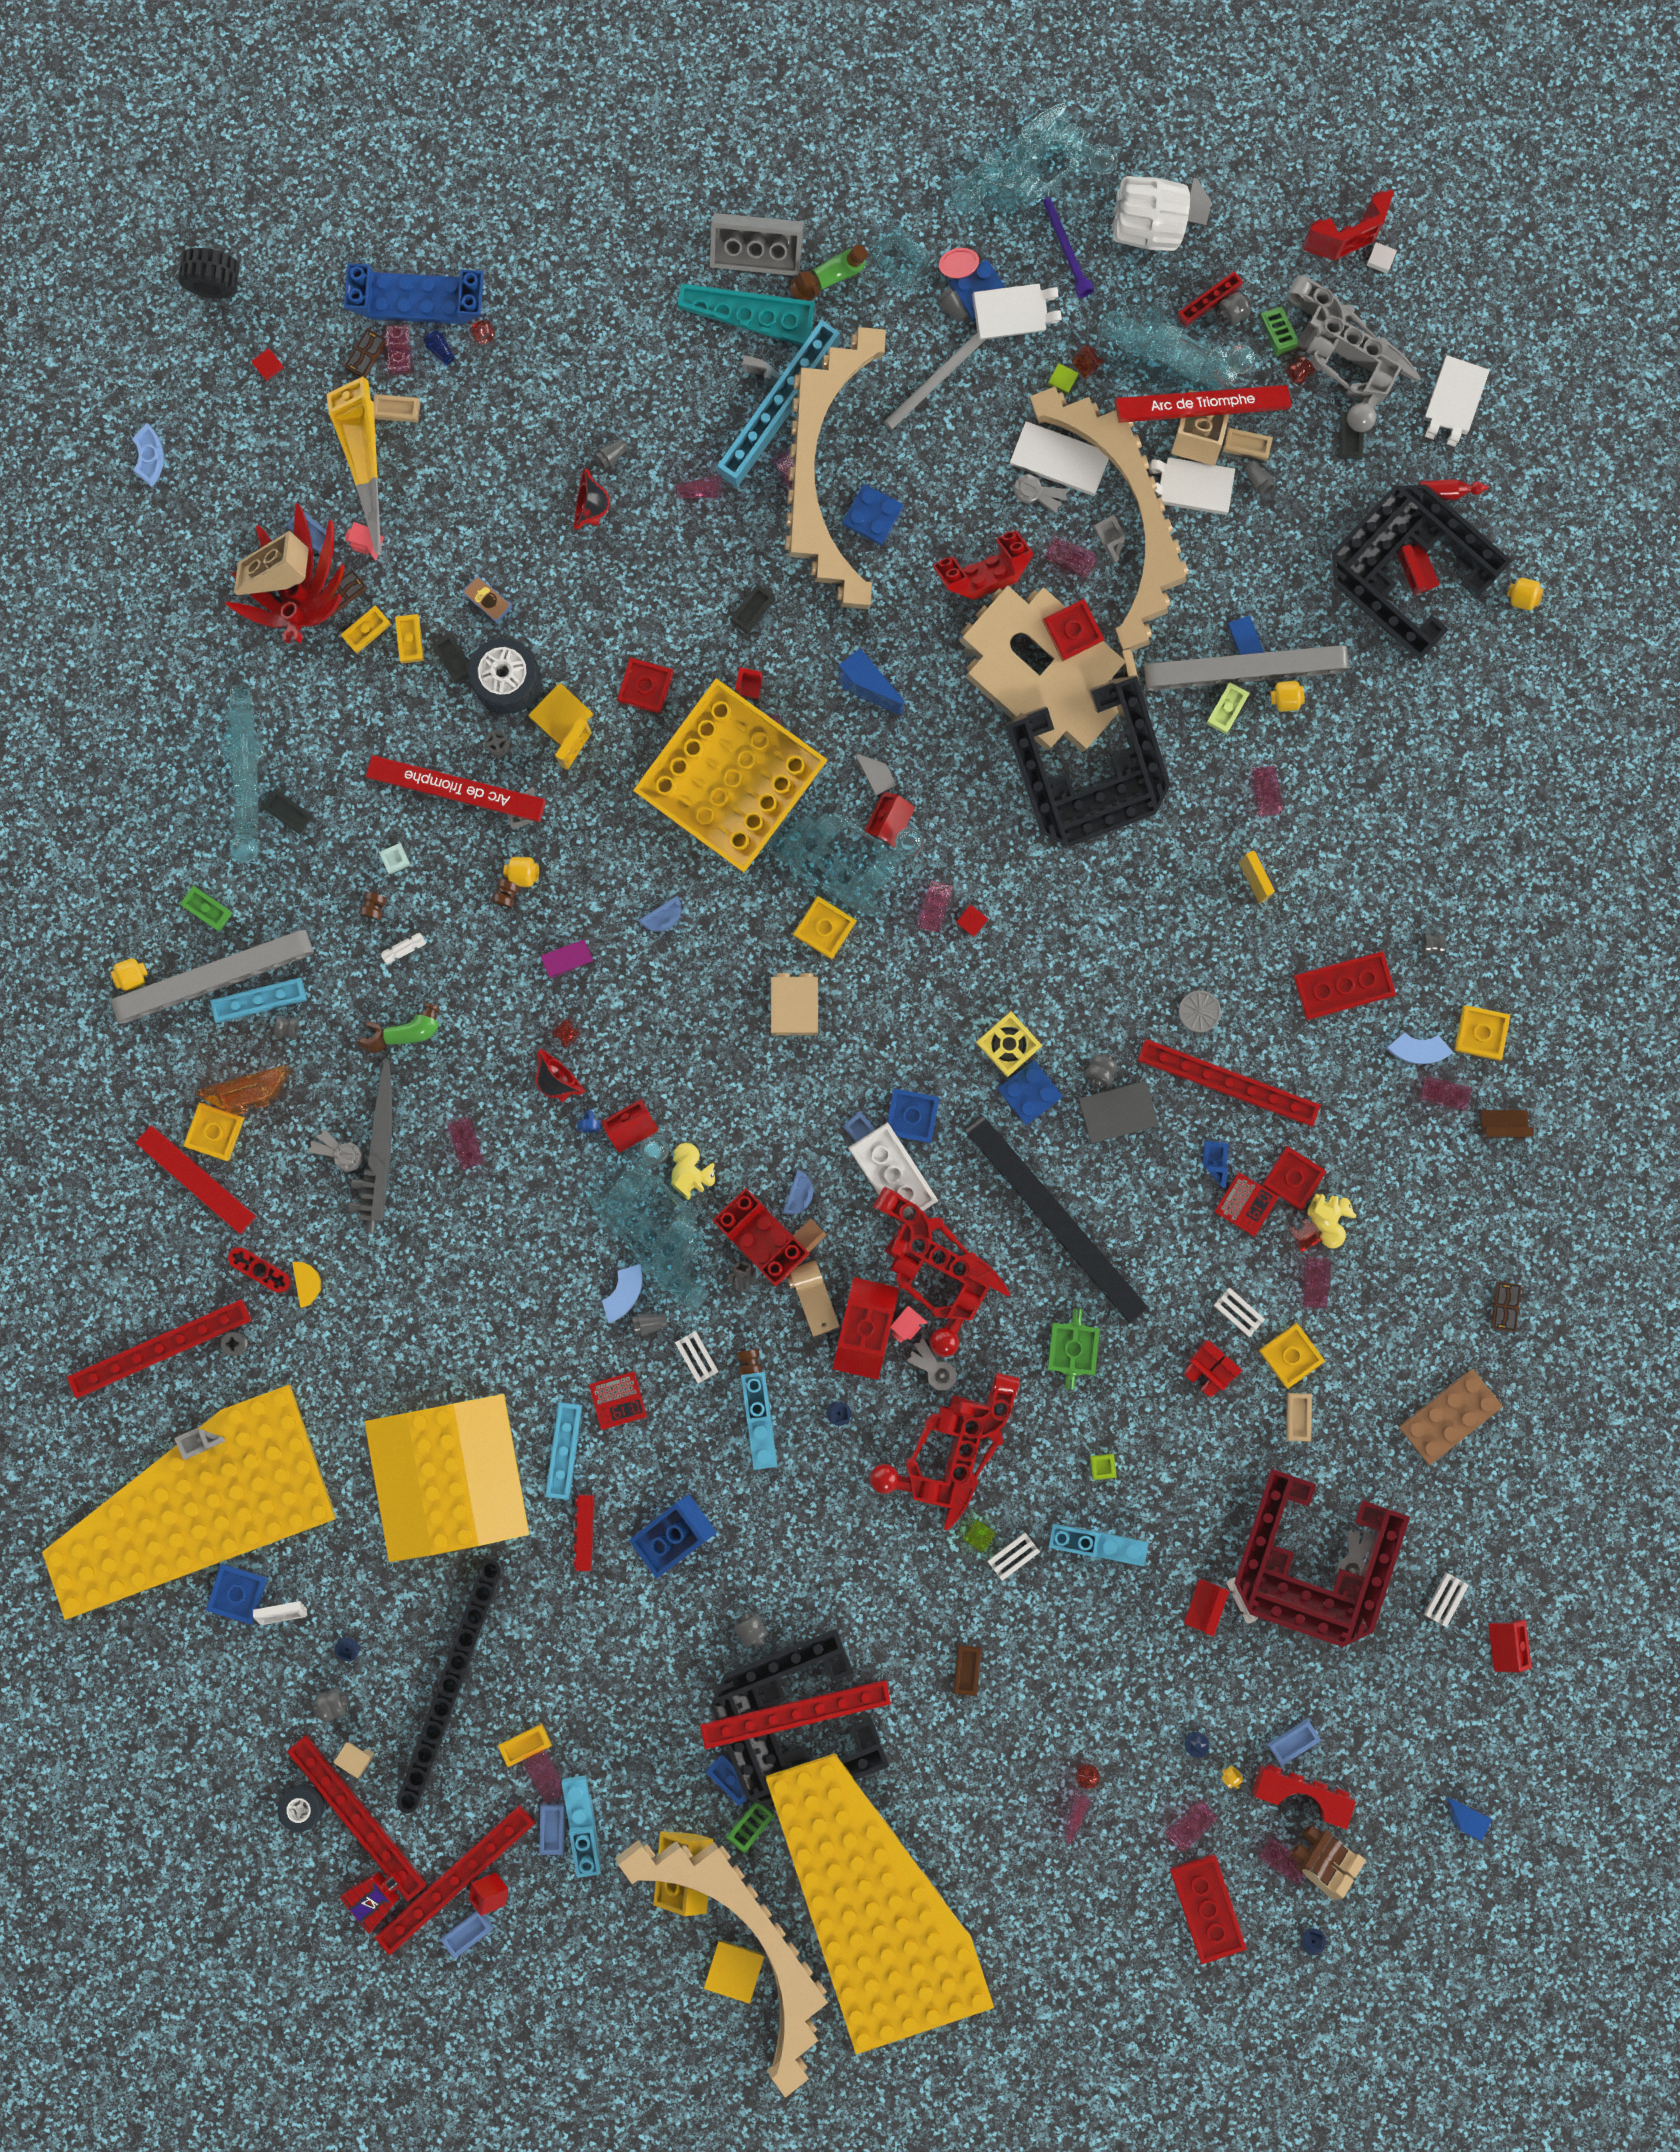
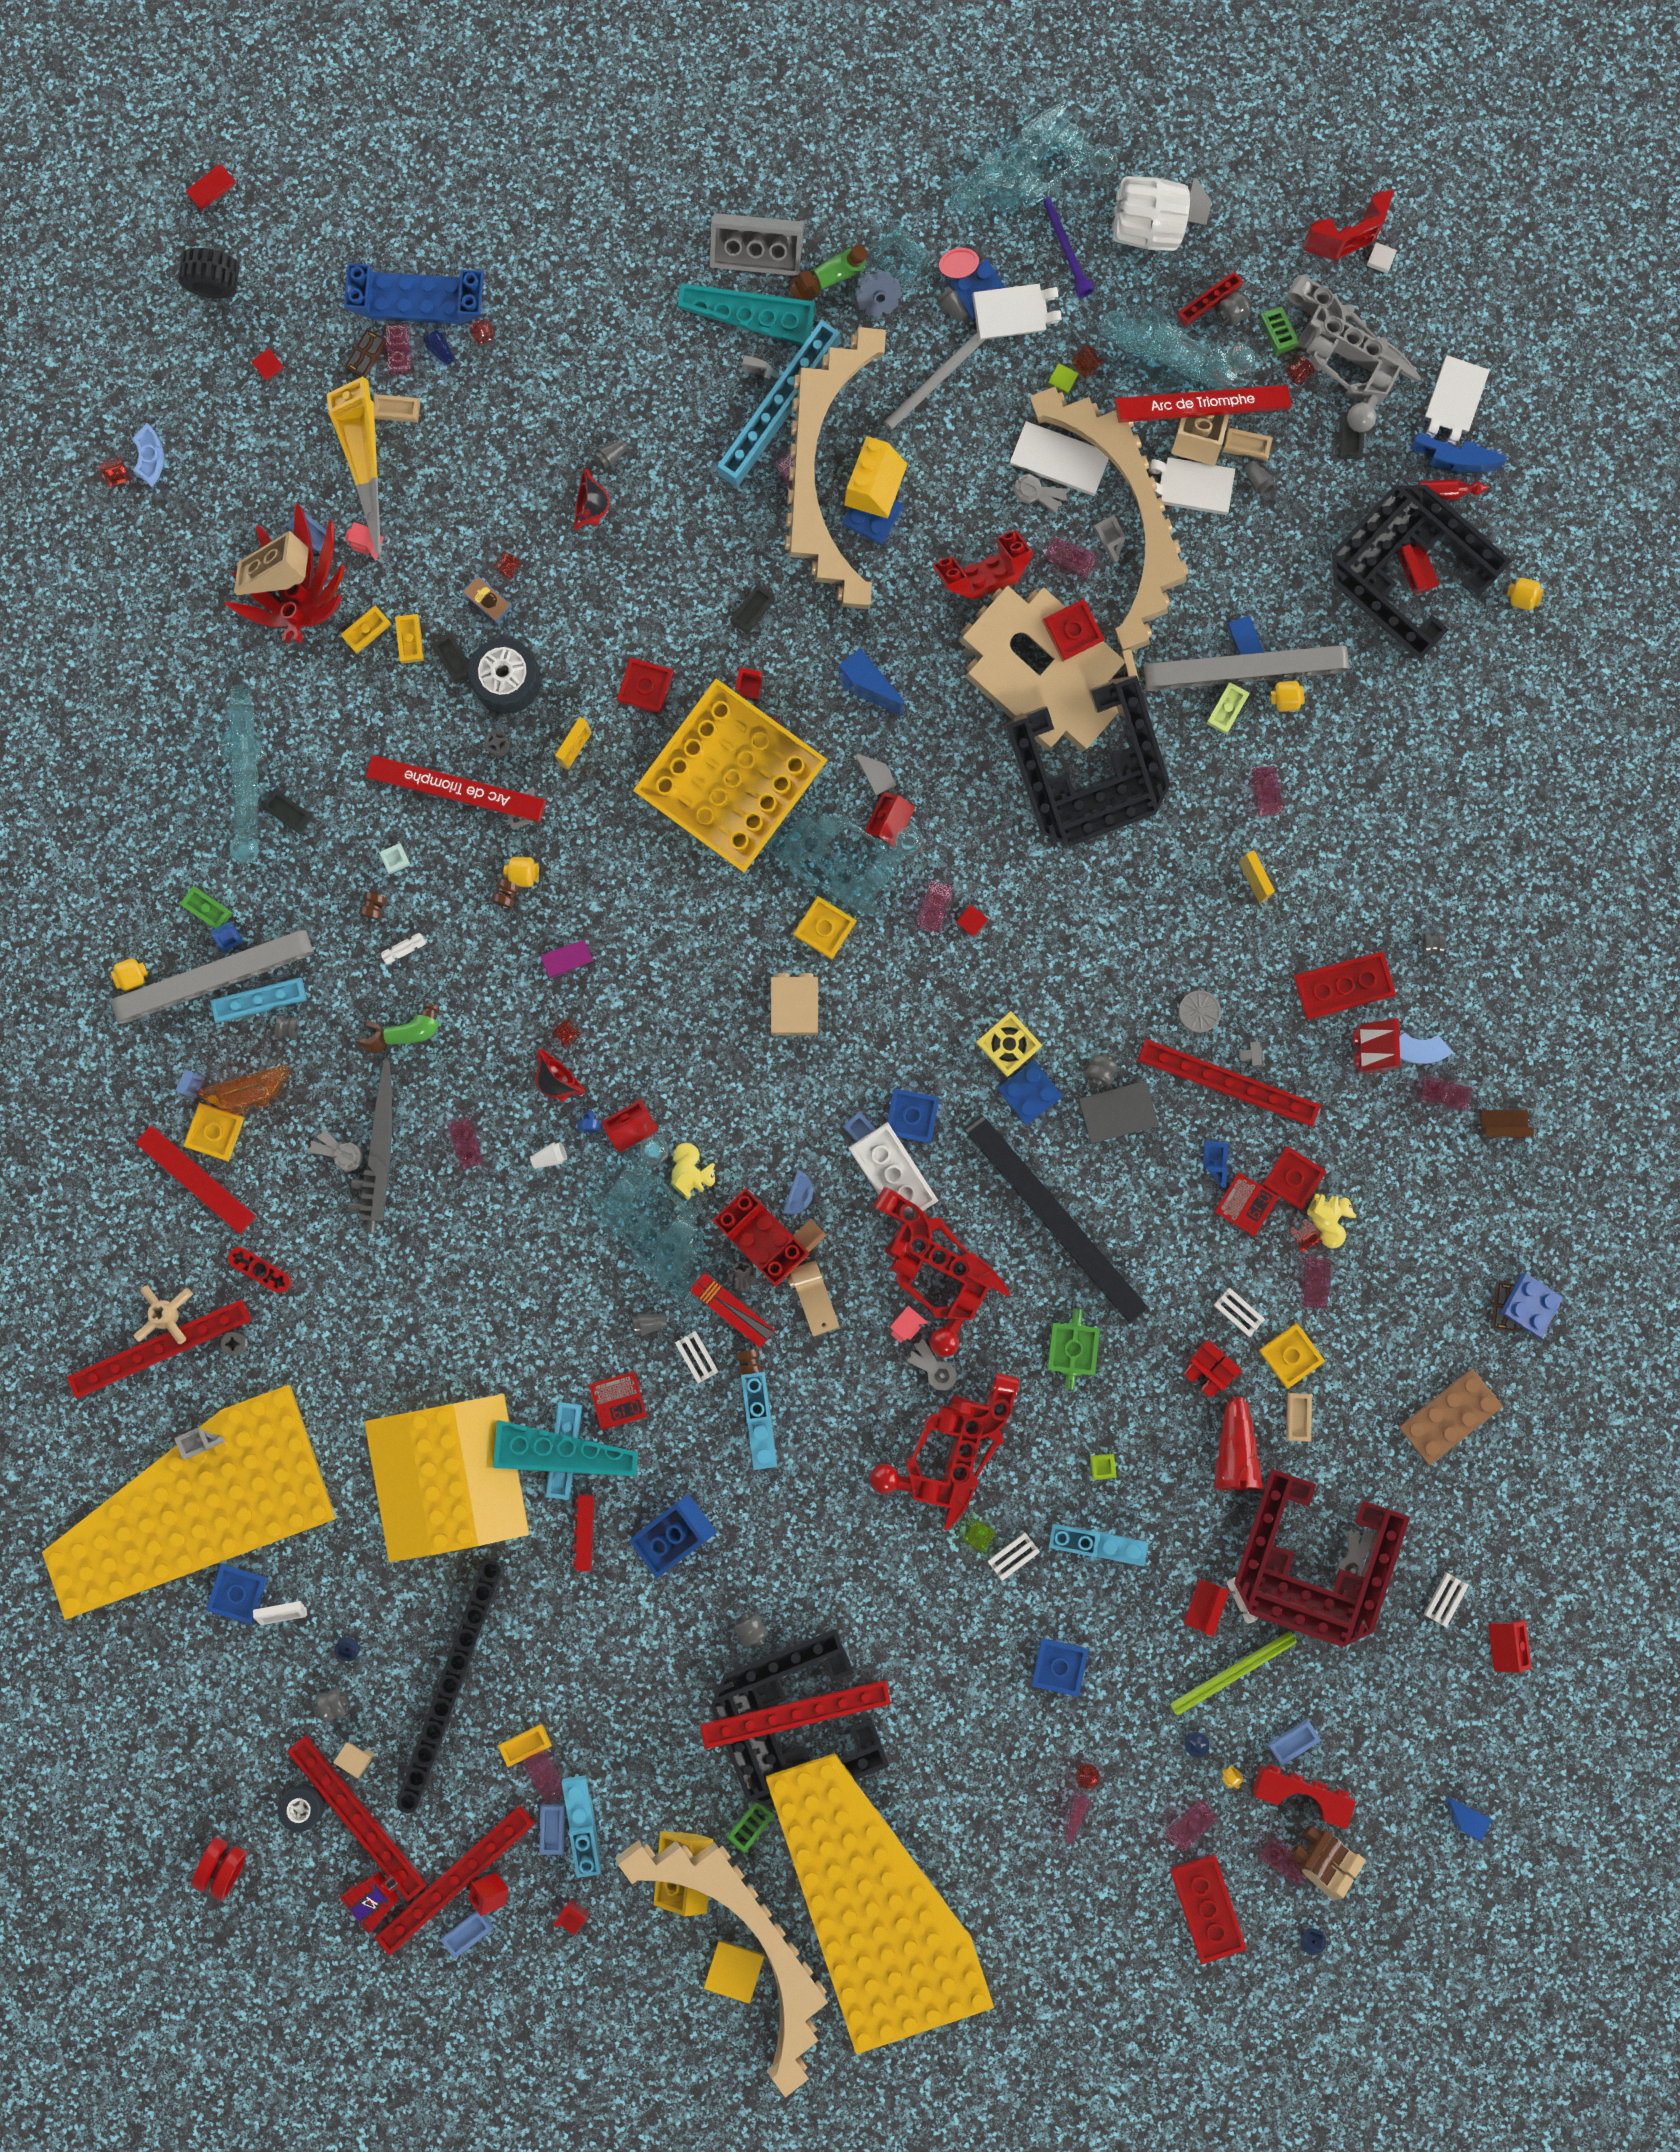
yellow tile [292,1262,321,1308] -> none
tile [330,569,368,616] -> none
yellow tile [528,683,594,746] -> none
light blue tile [602,1264,643,1323] -> none
medium blue tile [638,896,681,932] -> none
clear pink slope [675,474,722,499] -> none
blue plate [705,1753,747,1806] -> none
dark blue tile [826,1401,851,1426] -> none
red slope [832,1277,899,1380] -> none
reddish brown tile [953,1644,982,1696] -> none
yellow tile [1454,1005,1510,1061] -> none
none -> clear red tile [99,456,130,487]
none -> tan bar [133,1286,193,1344]
none -> medium blue tile [175,1069,205,1098]
none -> red tile [186,163,236,211]
none -> red wheel [191,1836,248,1902]
none -> blue tile [211,921,243,952]
none -> clear red wheel [493,551,522,580]
none -> teal wing [493,1420,638,1477]
none -> white cone [530,1142,567,1169]
none -> red panel [553,1899,589,1935]
none -> red tile [689,1272,775,1348]
none -> yellow slope [844,436,907,519]
none -> sand blue plant [855,270,902,317]
none -> blue plate [1031,1637,1089,1697]
none -> lime axle [1170,1632,1297,1715]
none -> red cone [1214,1397,1263,1491]
none -> light grey tile [1240,1041,1264,1067]
none -> red slope [1352,1018,1401,1074]
none -> blue slope [1410,433,1507,473]
none -> plate [1500,1273,1563,1338]

